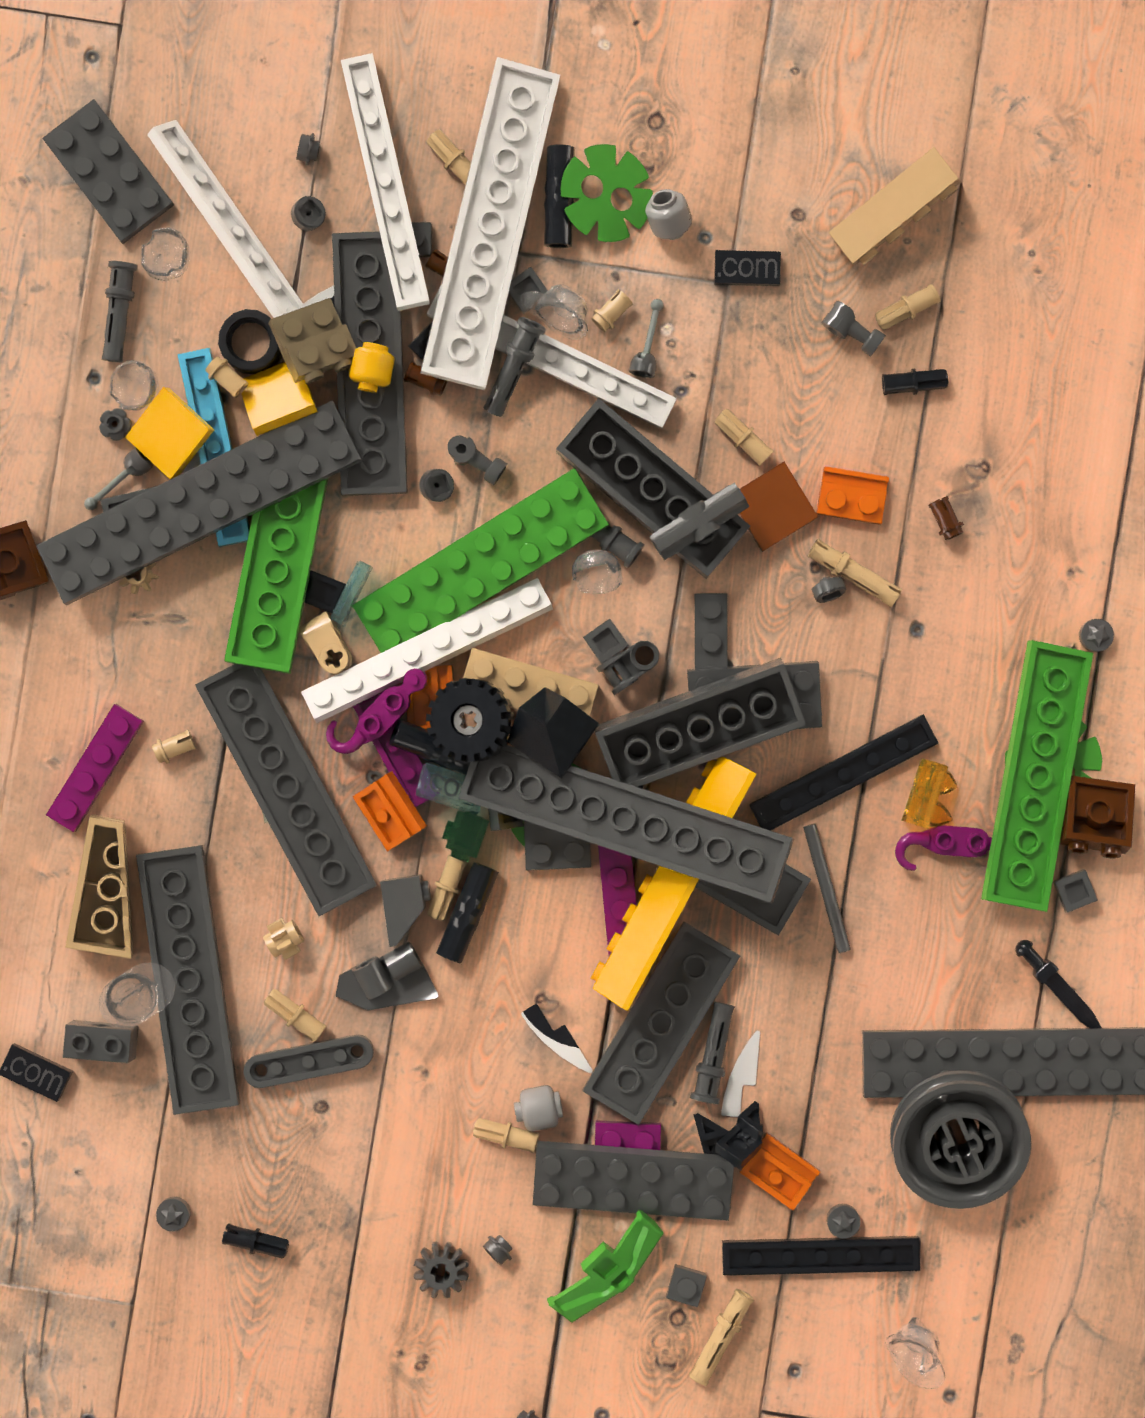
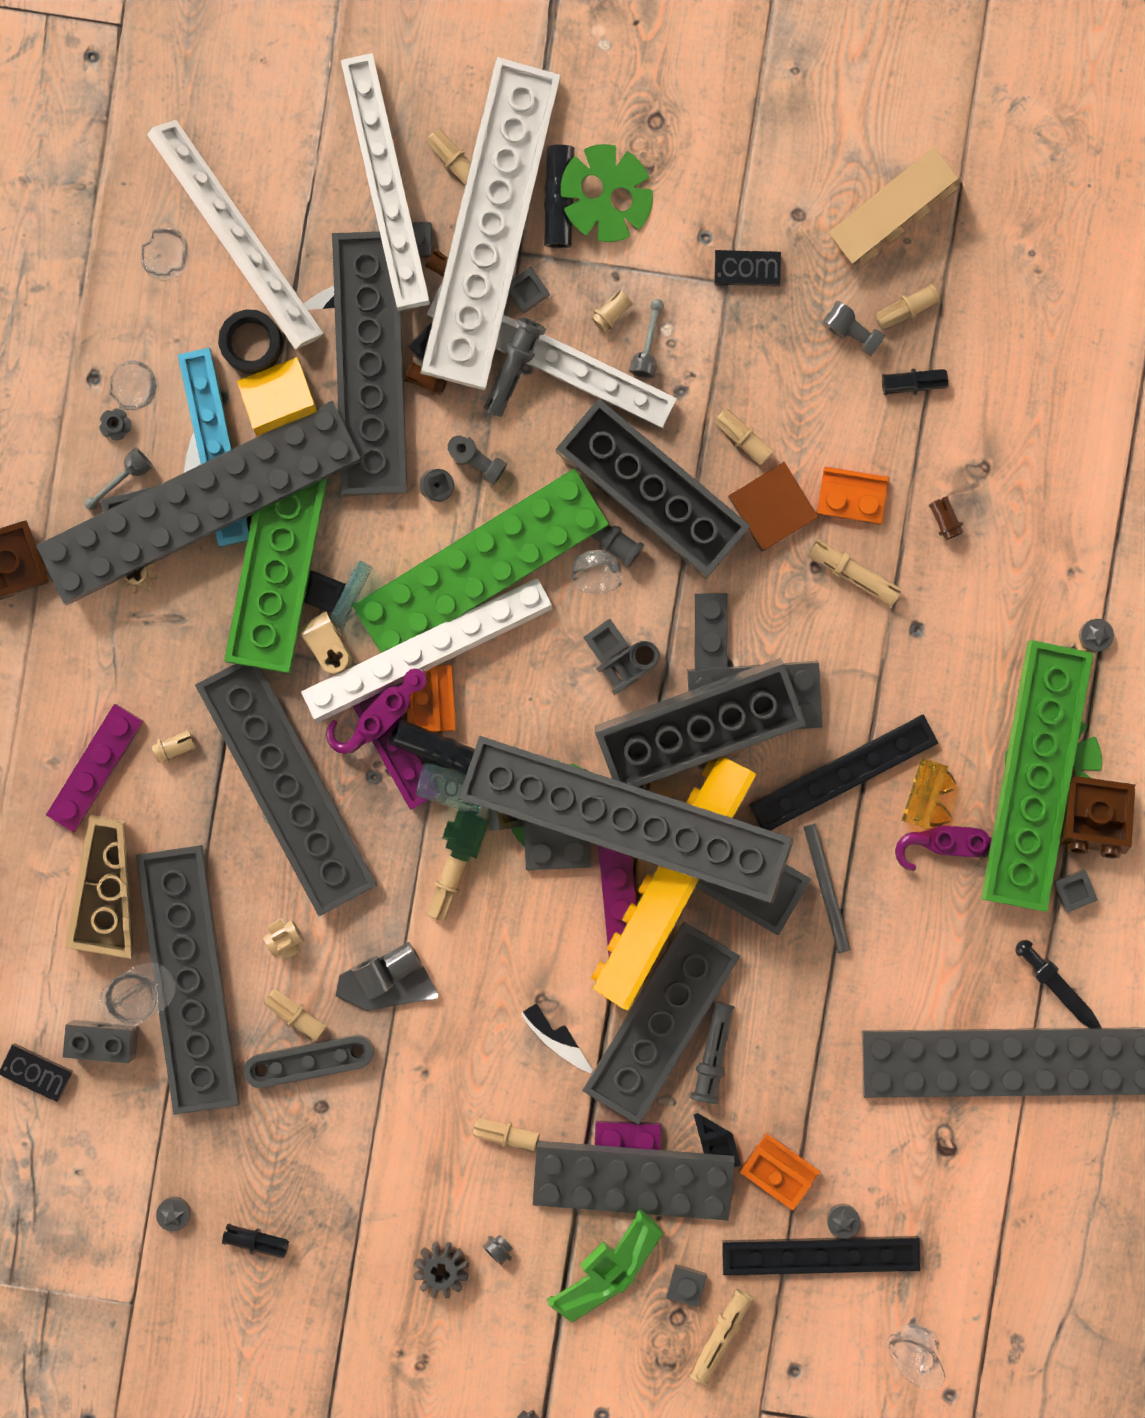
dark grey plate [42,99,174,244] -> none
dark grey pin [102,261,138,363] -> none
yellow tile [125,387,214,479] -> none
tan pin [205,356,248,398] -> none
dark tan plate [268,298,356,384] -> none
dark grey tile [291,196,326,231] -> none
dark grey plate [296,133,320,165] -> none
yellow head [349,342,395,393] -> none
orange plate [352,771,427,852] -> none
dark grey slope [380,874,431,947] -> none
black bush [426,678,515,762] -> none
black axle [436,862,499,963] -> none
tan wedge [463,648,599,716] -> none
black slope [508,687,599,779] -> none
light grey head [514,1085,563,1131] -> none
clear piece [520,284,588,340] -> none
light grey head [645,189,692,240] -> none
dark grey piece [649,483,749,560] -> none
black slope [714,1101,763,1170] -> none
white sticker [721,1030,760,1117] -> none
dark grey tile [812,576,846,603] -> none
dark grey wheel [890,1070,1031,1209] -> none

